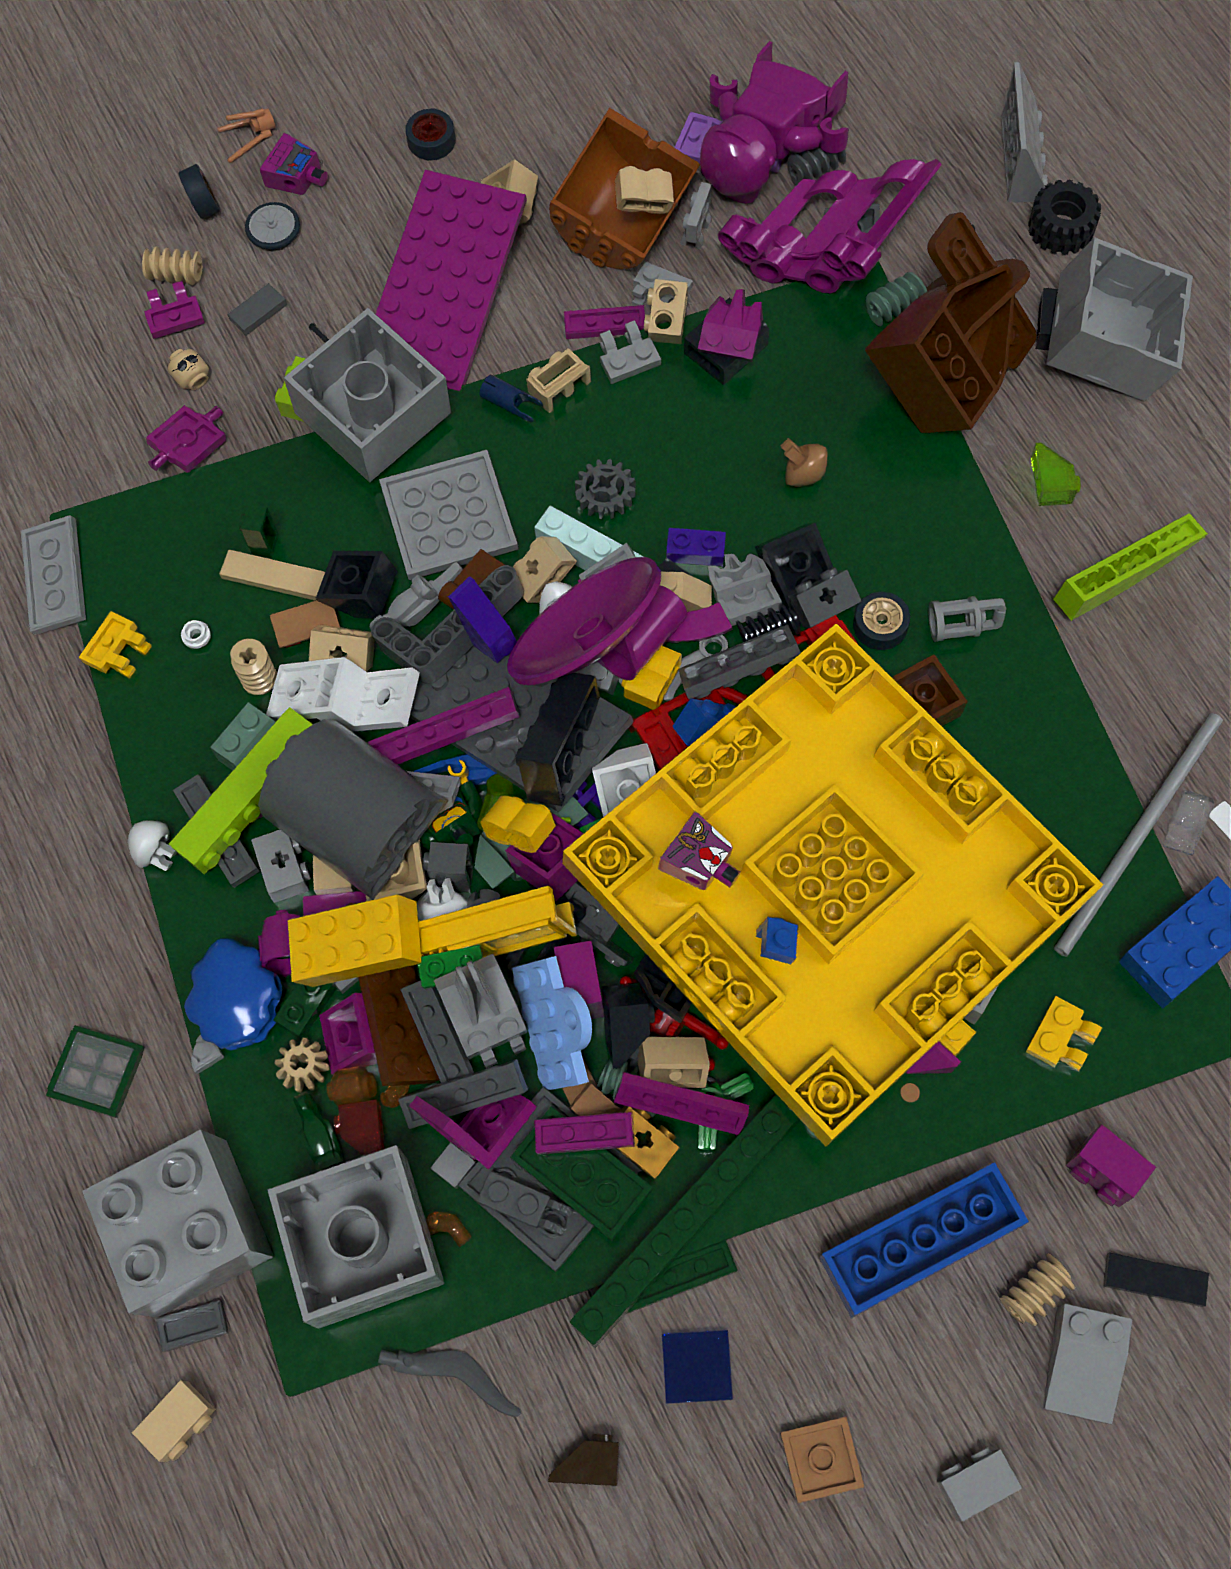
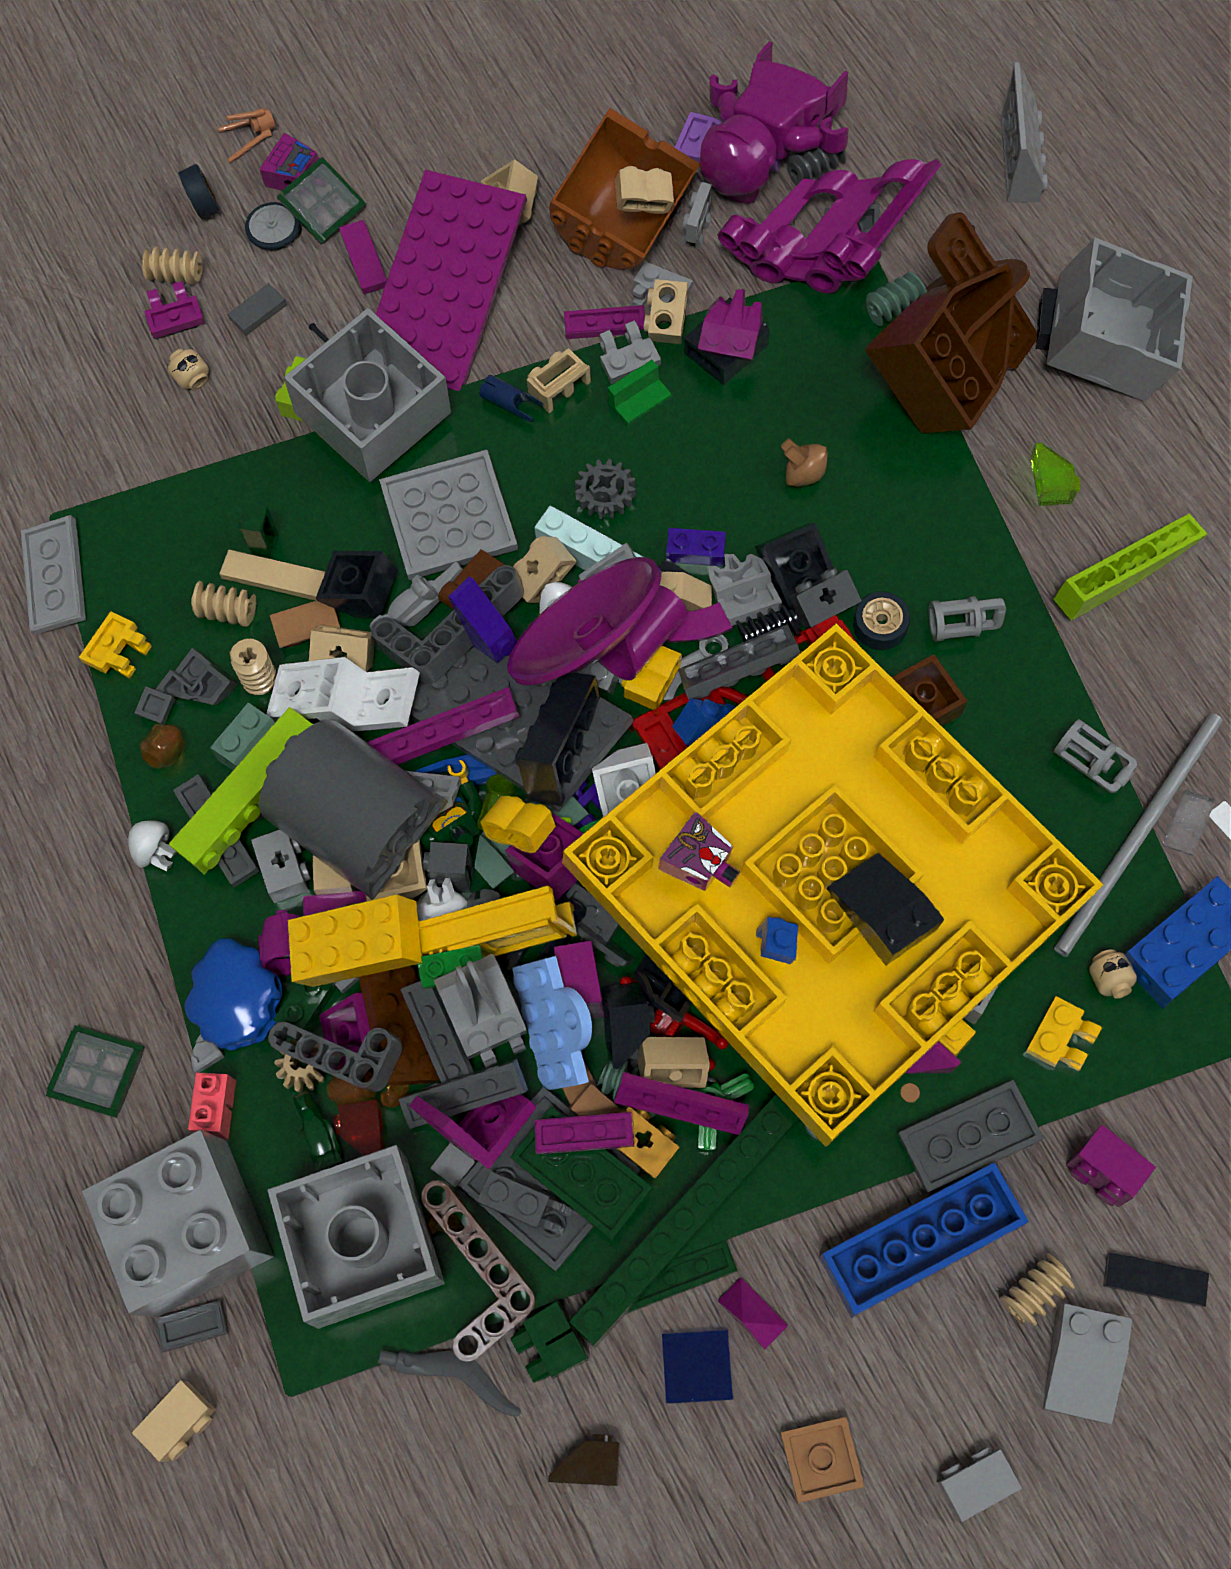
magenta plate [146,405,226,473] -> none
white plate [181,620,211,649] -> none
black wheel [405,108,456,161] -> none
black tyre [1028,180,1101,255] -> none
none -> dark grey plate [134,686,175,725]
none -> clear orange head [140,724,185,768]
none -> dark grey slope [155,648,239,705]
none -> coral hips [188,1072,236,1140]
none -> tan piece [191,581,256,627]
none -> dark grey beam [269,1022,402,1092]
none -> clear piece [277,157,367,245]
none -> magenta tile [339,220,387,295]
none -> beam [421,1180,535,1361]
none -> dark green hips [510,1301,589,1383]
none -> green panel [608,359,672,425]
none -> magenta slope [718,1278,788,1350]
none -> black slope [827,853,945,966]
none -> dark grey plate [897,1080,1044,1194]
none -> light grey piece [1054,719,1137,793]
none -> tan head [1089,949,1137,999]

